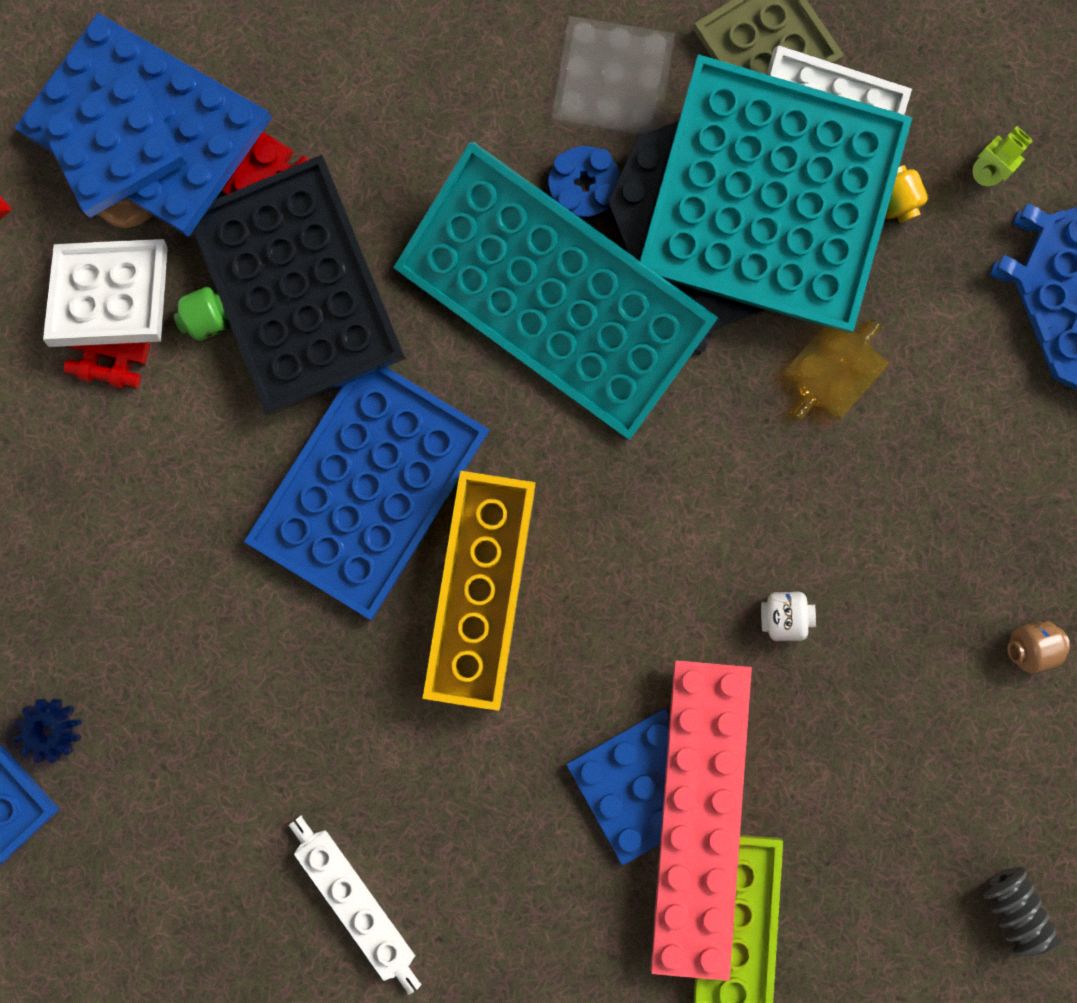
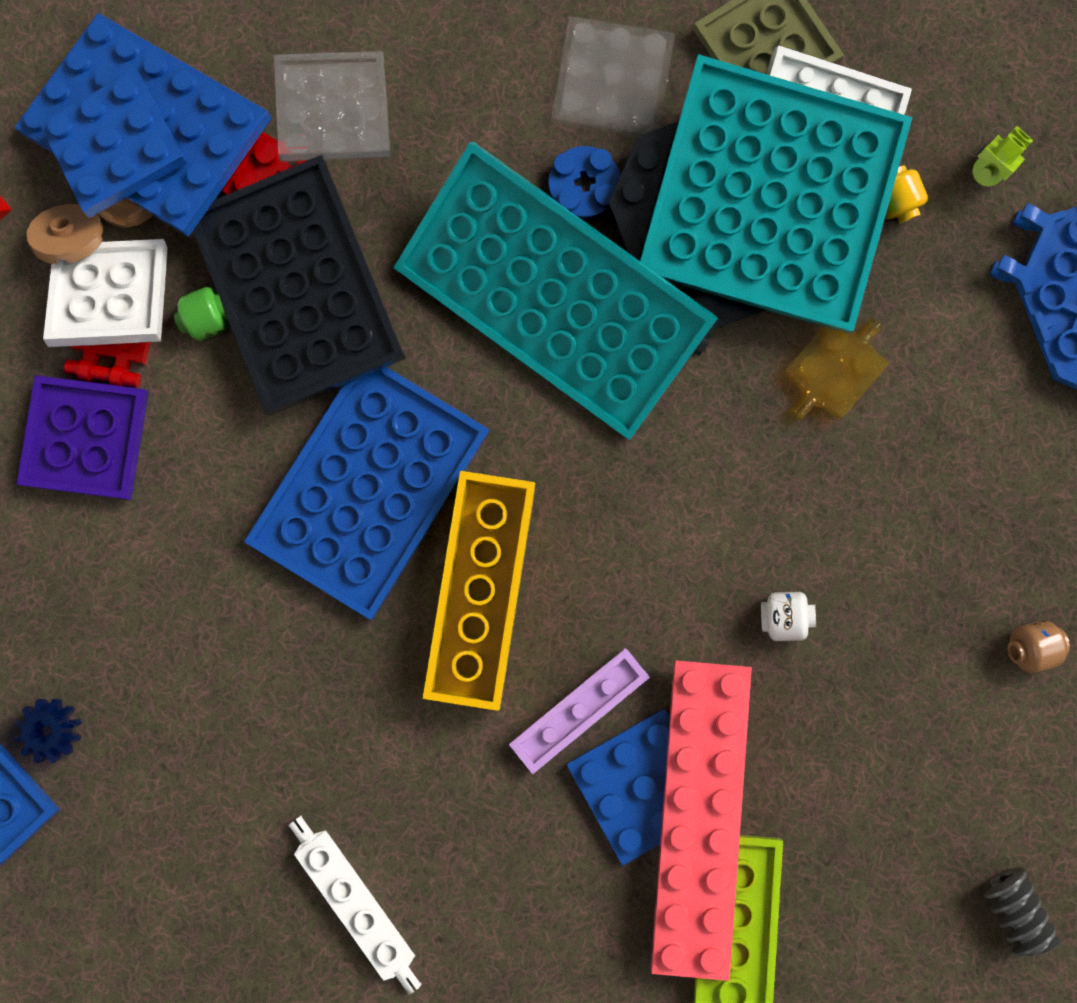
none -> dark purple plate [16,375,149,500]
none -> medium nougat plate [27,204,104,264]
none -> clear plate [274,51,390,161]
none -> lavender plate [509,648,650,774]

